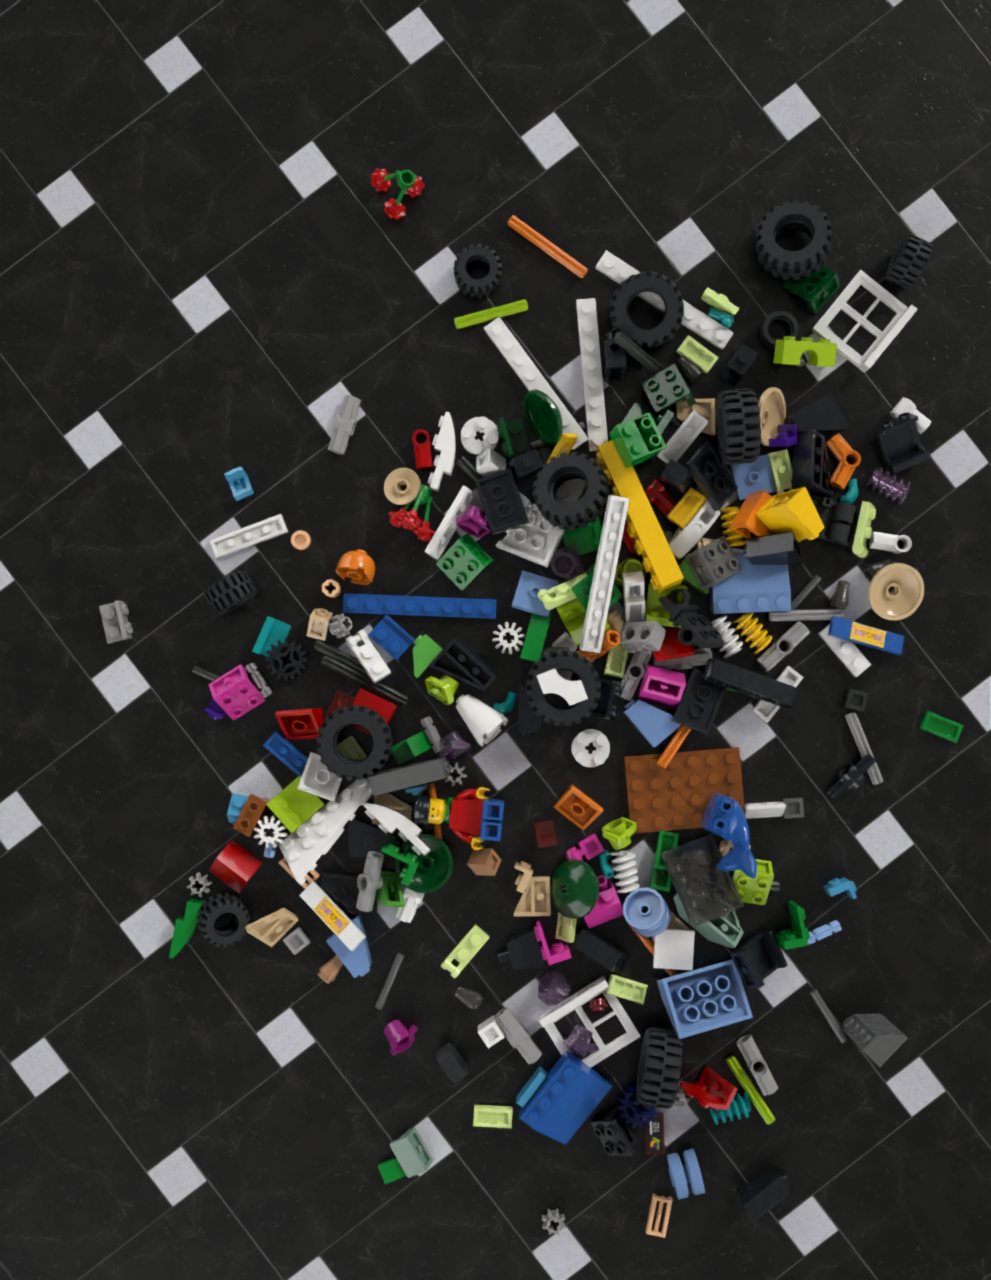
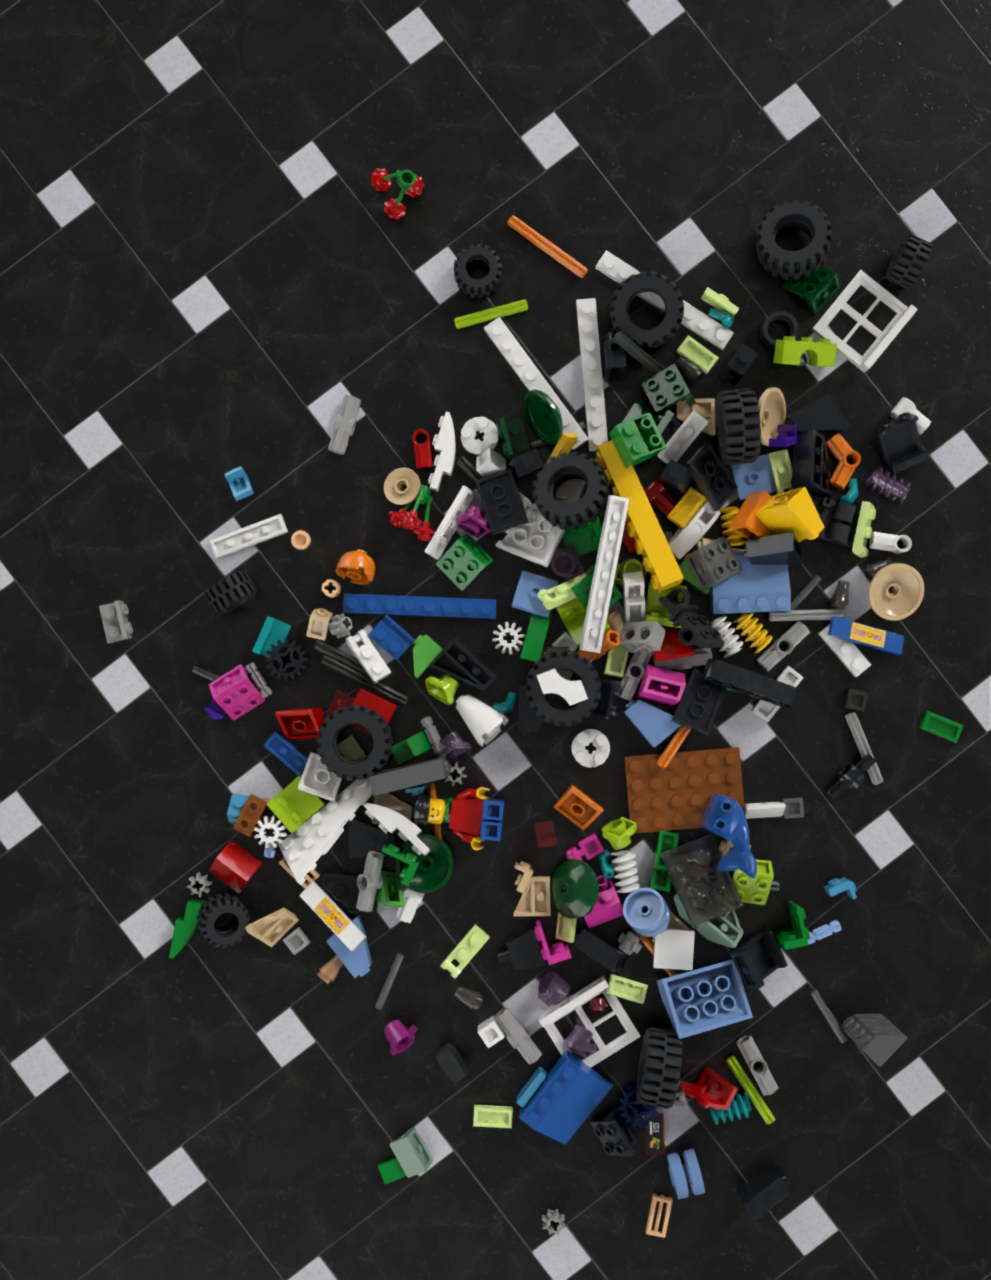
medium nougat panel [467,848,501,876] -> none
none -> light grey gear [618,931,642,955]

